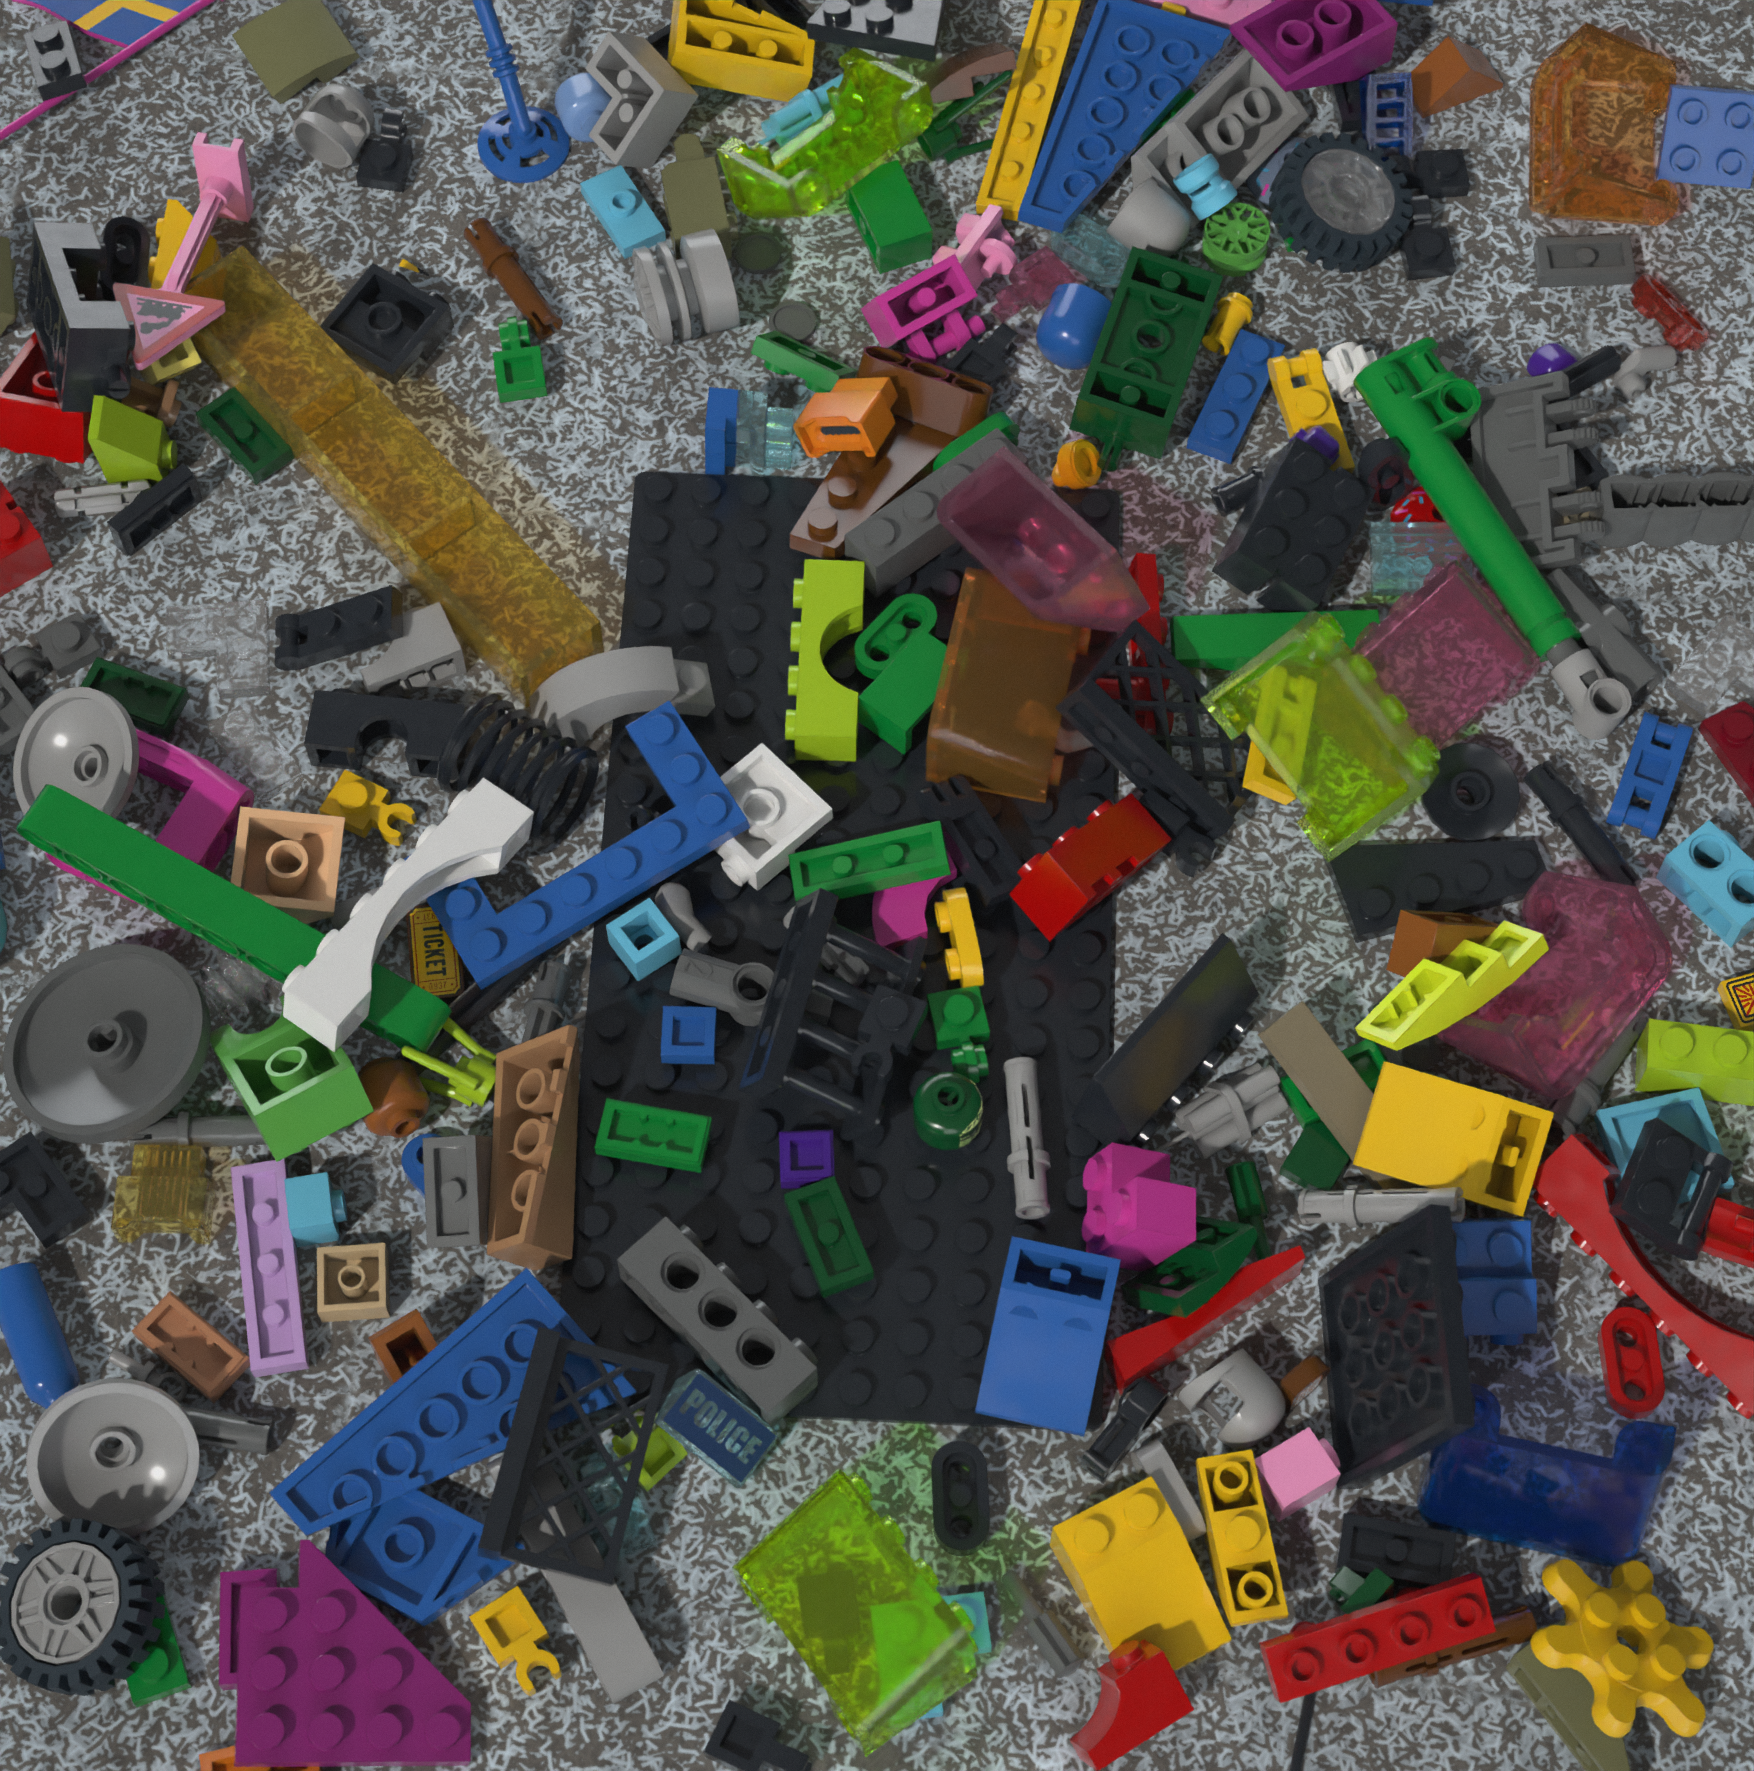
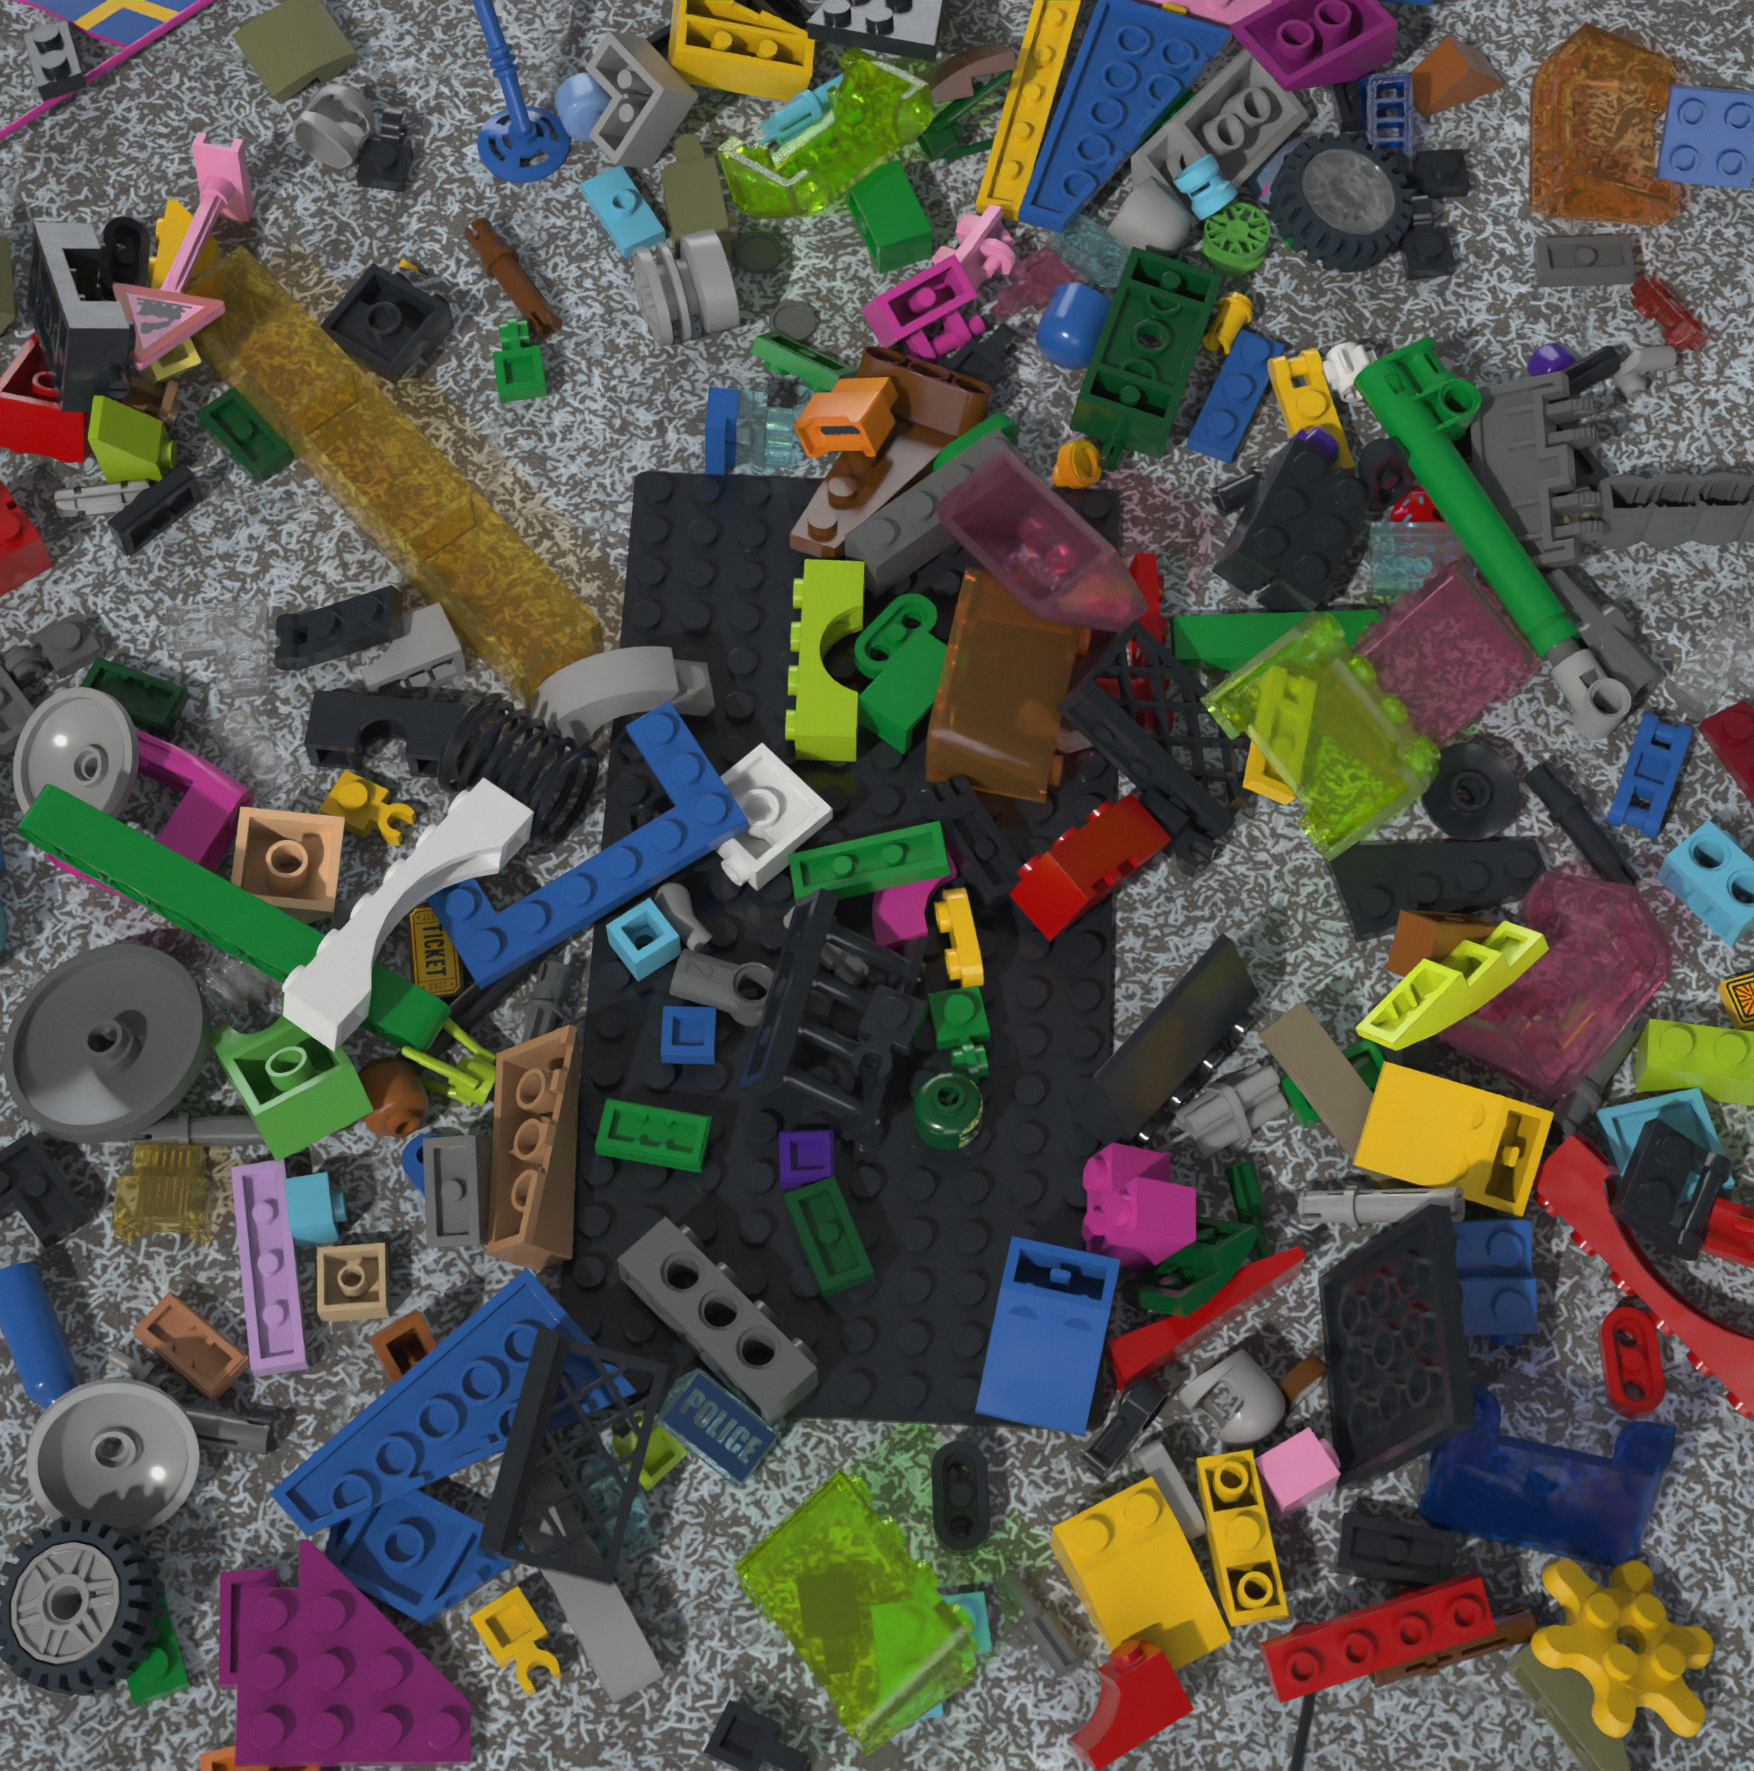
light grey pin [1003,1057,1051,1219] -> none
dark green tile [1279,1121,1351,1191] -> none
dark green tile [1328,1566,1394,1616] -> none

